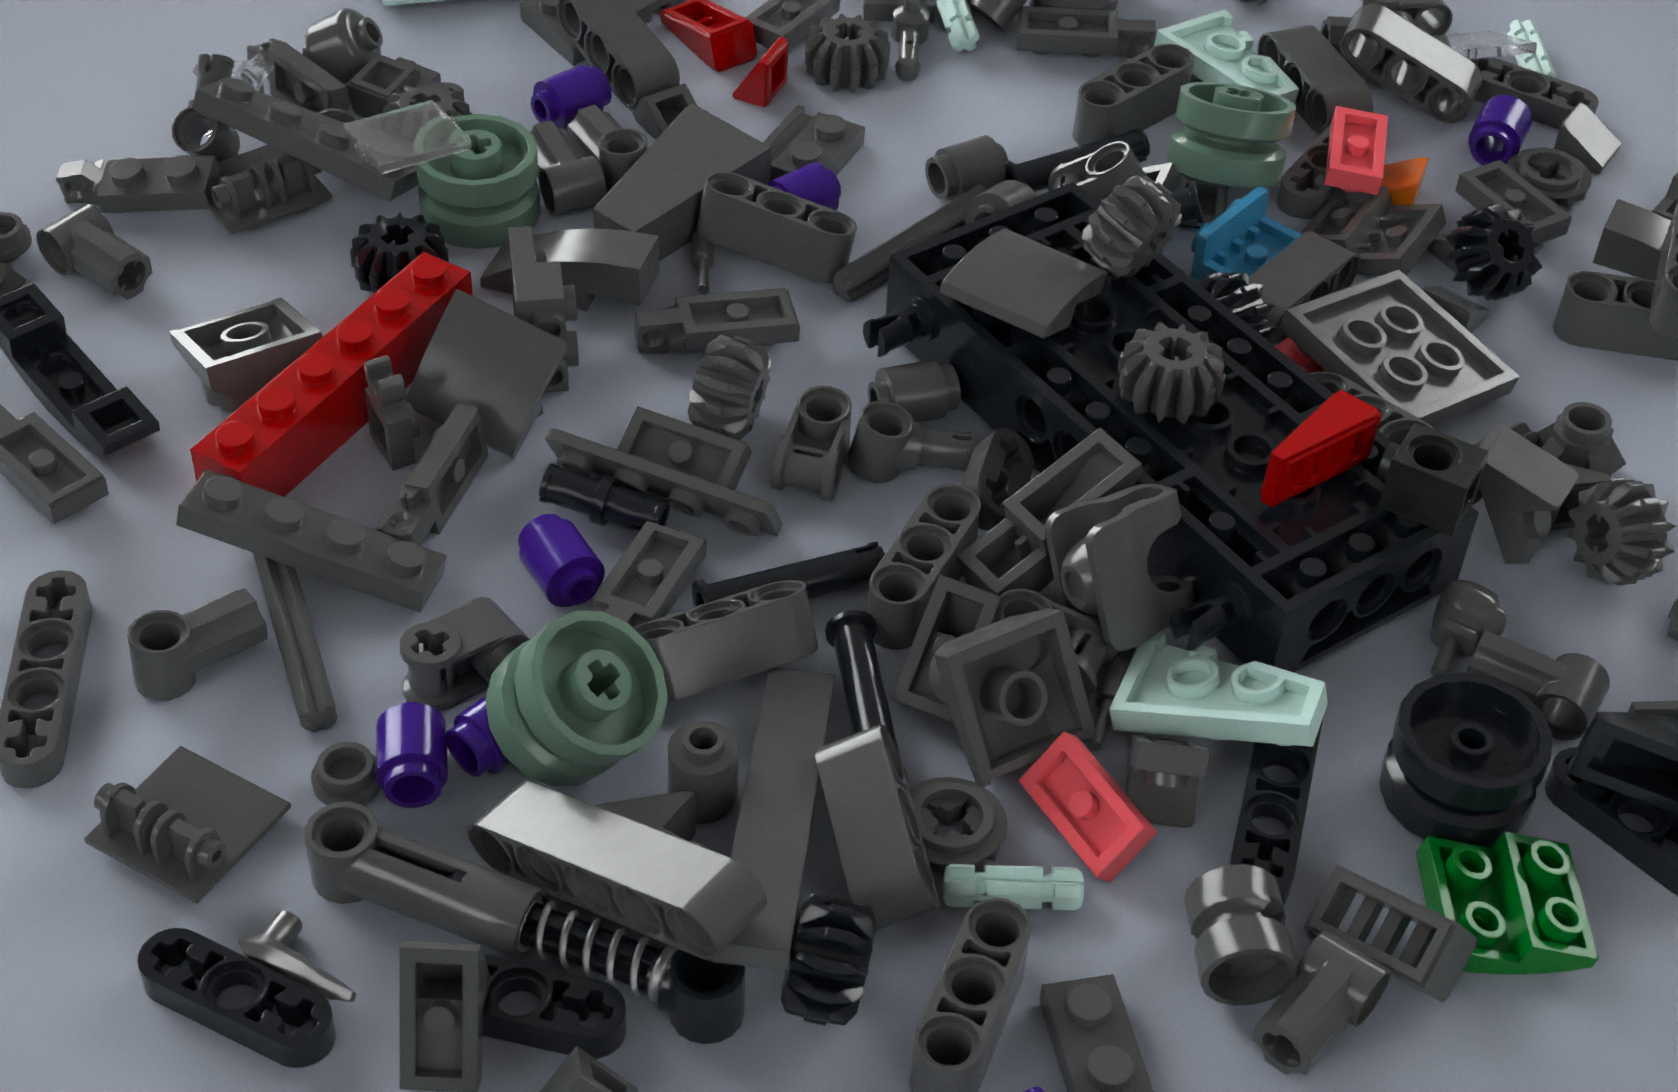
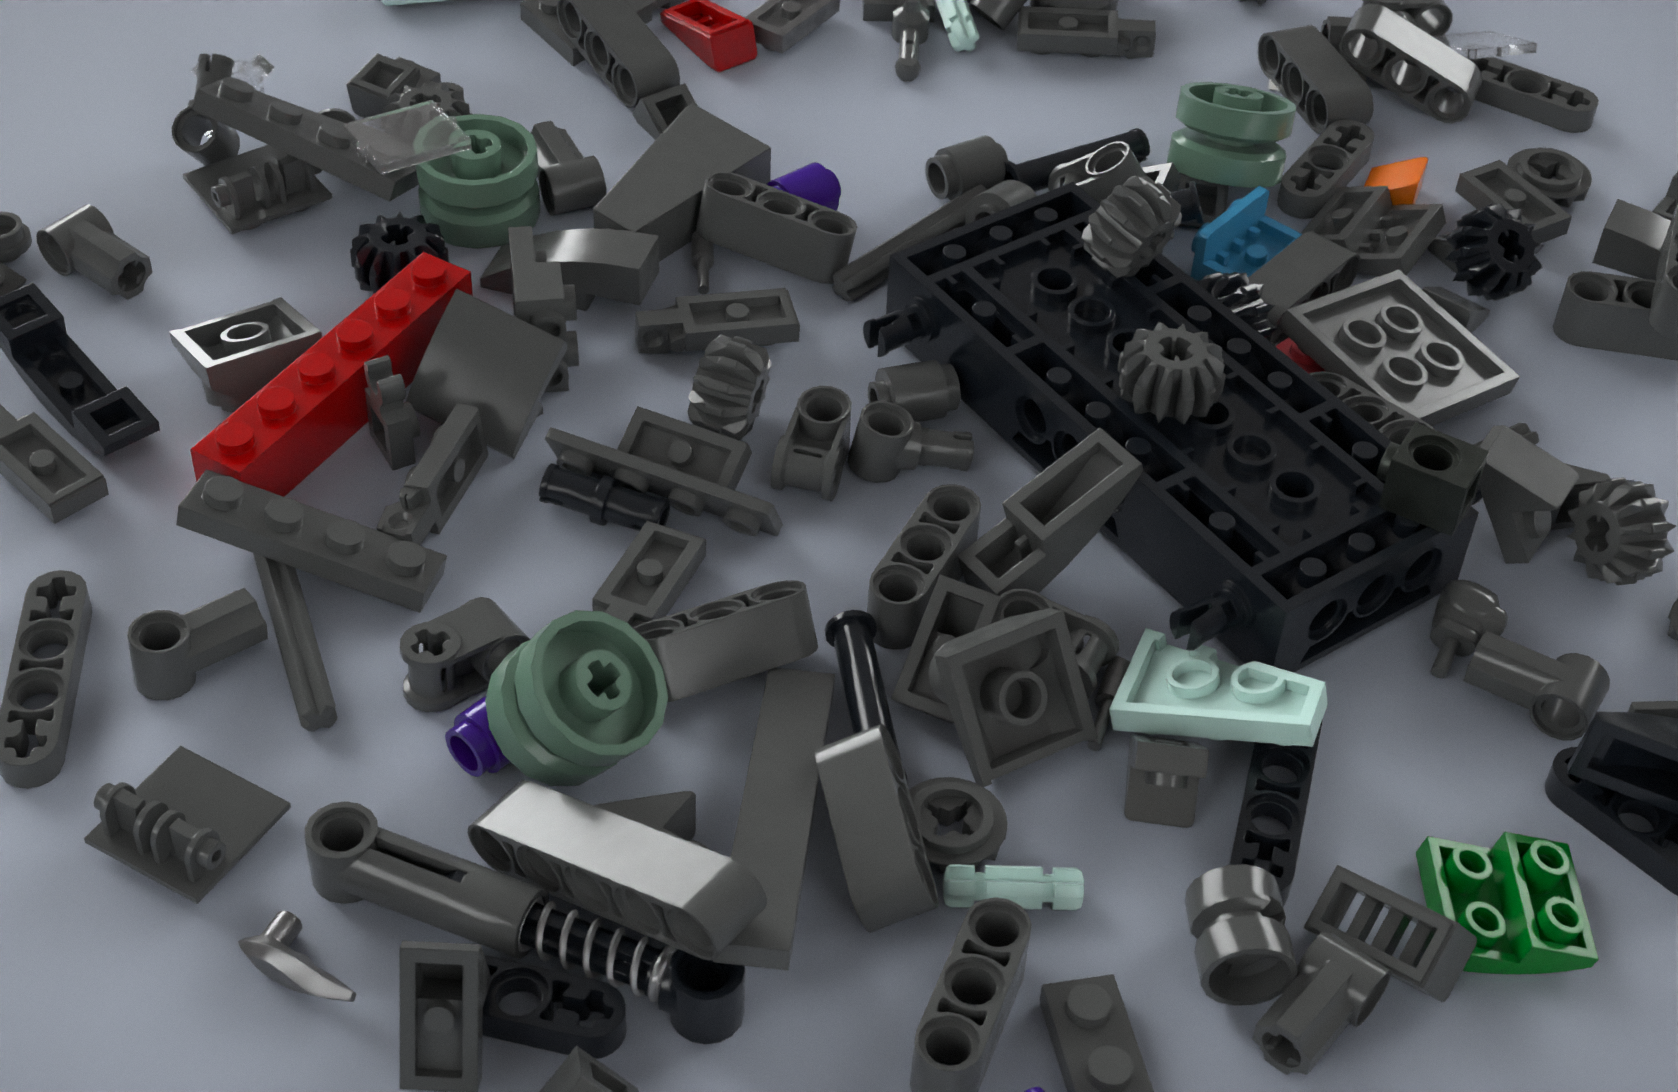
dark grey hinge [56,155,220,213] -> none
black beam [137,928,336,1068] -> none
dark grey hinge [247,38,350,113] -> none
dark grey head [302,8,383,84] -> none
dark grey plate [311,742,381,805] -> none
dark purple brick [376,702,448,808] -> none
dark purple brick [518,514,605,607] -> none
dark purple brick [531,65,612,129] -> none
dark grey piece [567,105,648,193] -> none
dark grey brick [668,721,739,824] -> none
black pin [692,541,885,607] -> none
red slope [733,36,788,107] -> none
dark grey plate [763,105,865,181] -> none
black gear [781,894,876,1026] -> none
dark grey gear [804,13,890,93] -> none
dark grey slope [939,229,1108,338] -> none
dark grey beam [960,428,1034,531] -> none
coral plate [1018,731,1158,882] -> none
dark grey piece [1045,484,1196,651] -> none
dark grey beam [1072,44,1194,146] -> none
light aqua wing [1153,9,1299,104] -> none
red slope [1260,389,1381,507] -> none
coral plate [1324,106,1388,195] -> none
black wheel [1379,673,1553,848] -> none
dark purple brick [1468,95,1532,165] -> none
light aqua axle [1507,19,1556,78] -> none
dark grey rock [1535,402,1626,478] -> none
slope [1554,102,1621,173] -> none

